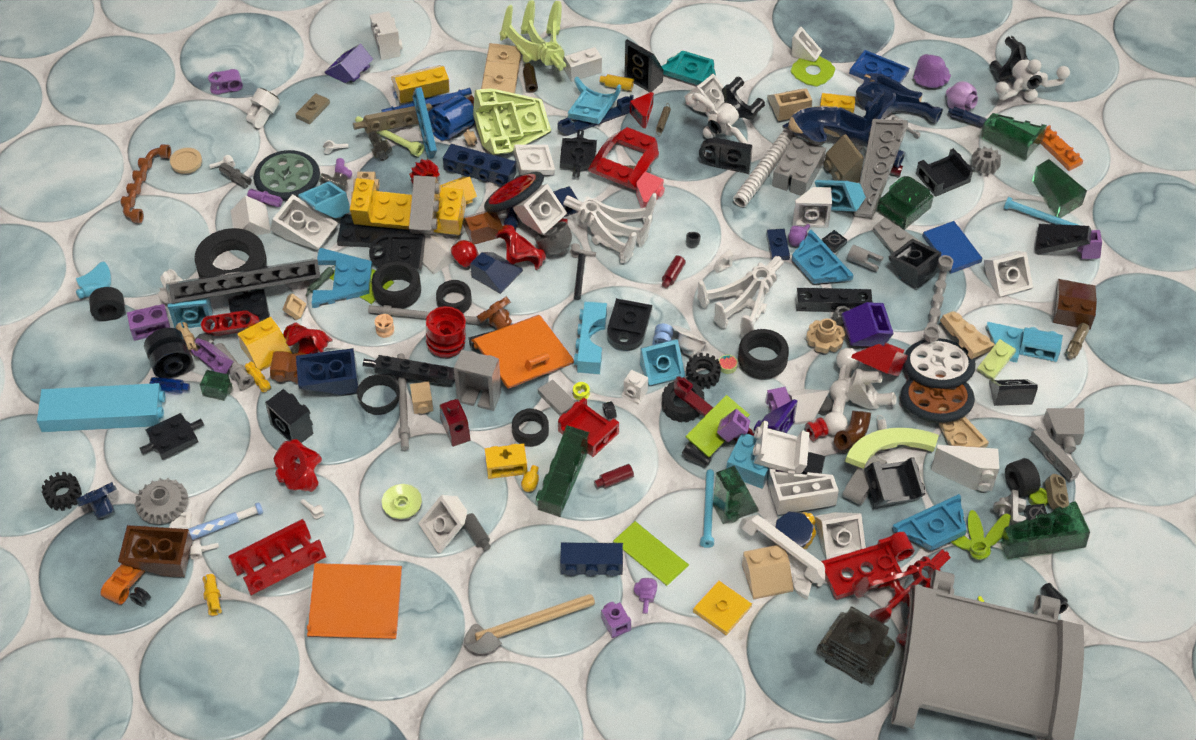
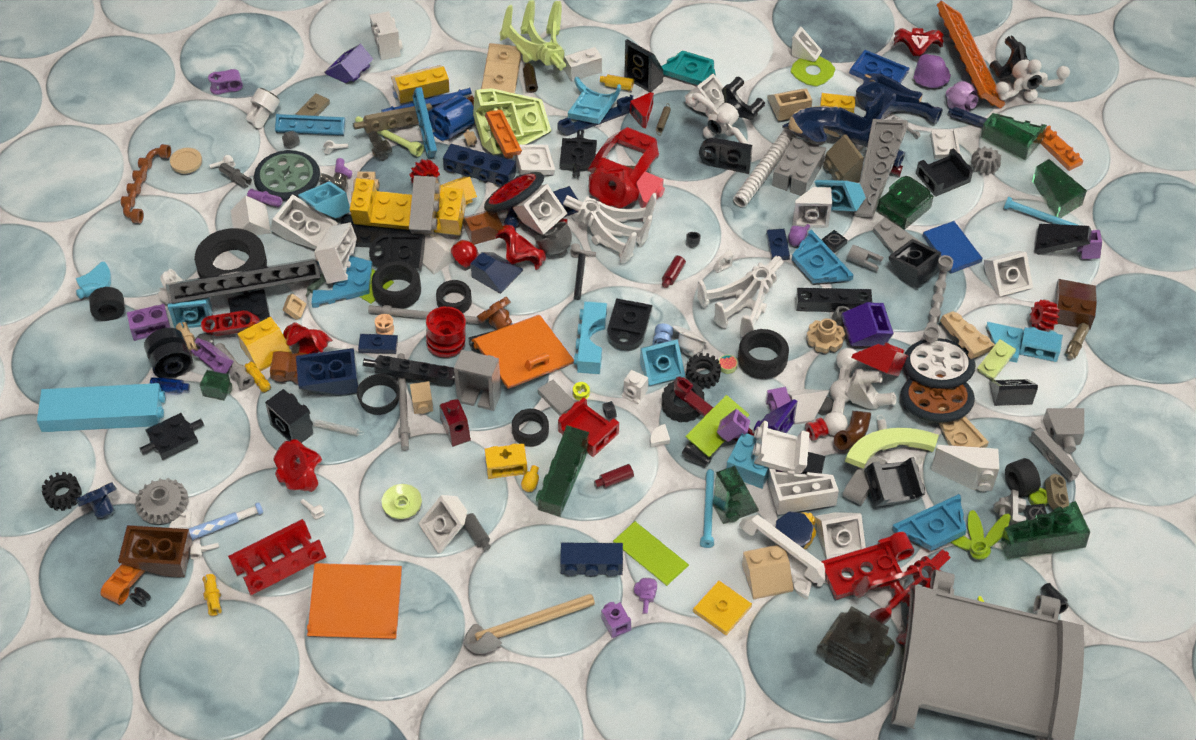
none -> dark azure tile [275,114,346,136]
none -> dark grey tile [282,131,300,148]
none -> white piece [313,419,364,436]
none -> white wedge [314,222,357,284]
none -> dark blue plate [358,334,398,354]
none -> orange plate [485,110,522,159]
none -> red piece [588,168,640,209]
none -> white tile [650,424,670,447]
none -> red piece [893,28,944,56]
none -> white plate [930,129,961,159]
none -> orange plate [937,1,1006,109]
none -> red gear [1029,300,1060,332]

